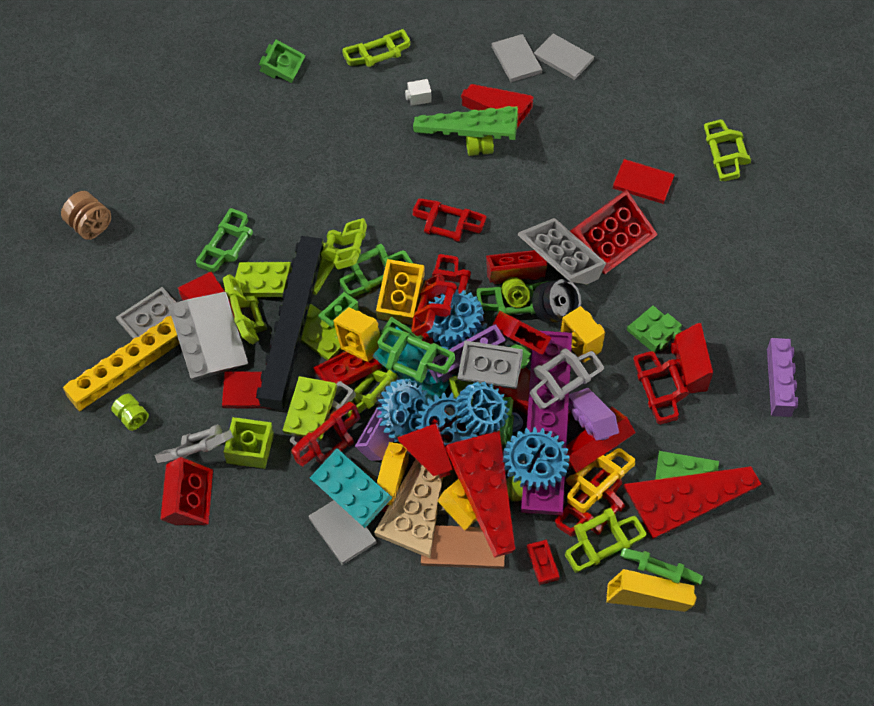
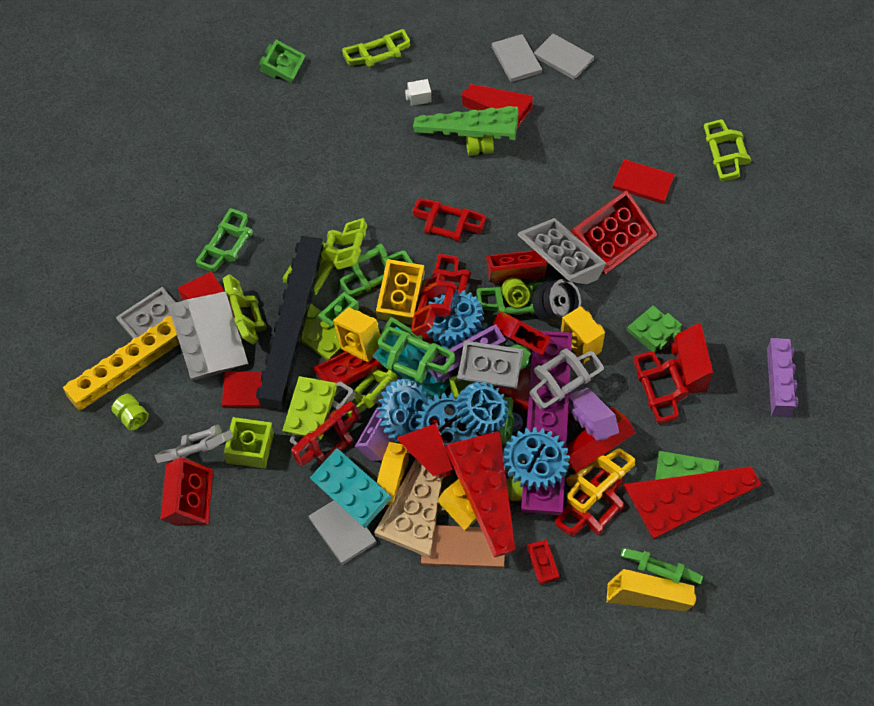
medium nougat wheel [61,191,111,240] -> none
lime plate [235,262,292,297] -> none
lime bar [565,508,646,573] -> none

